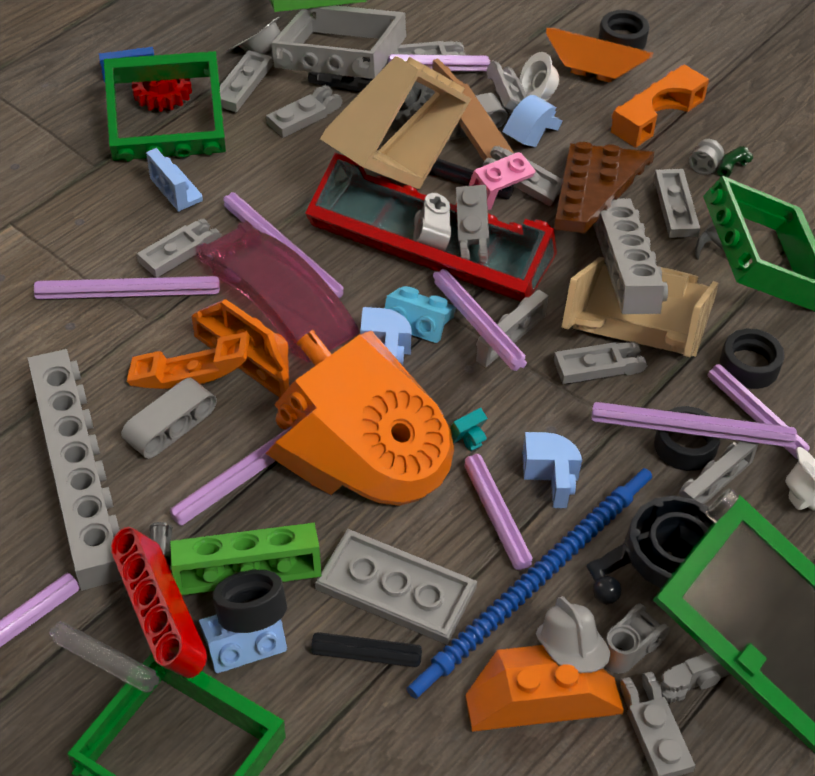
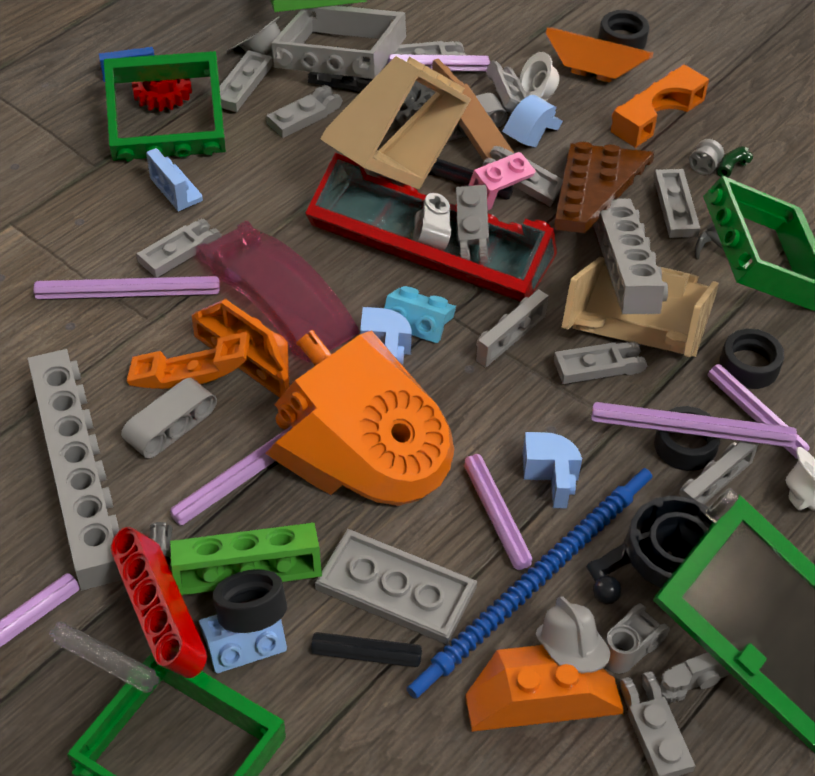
lavender axle [223,192,344,301] -> none
lavender axle [433,269,527,371] -> none
teal tile [450,407,488,452] -> none

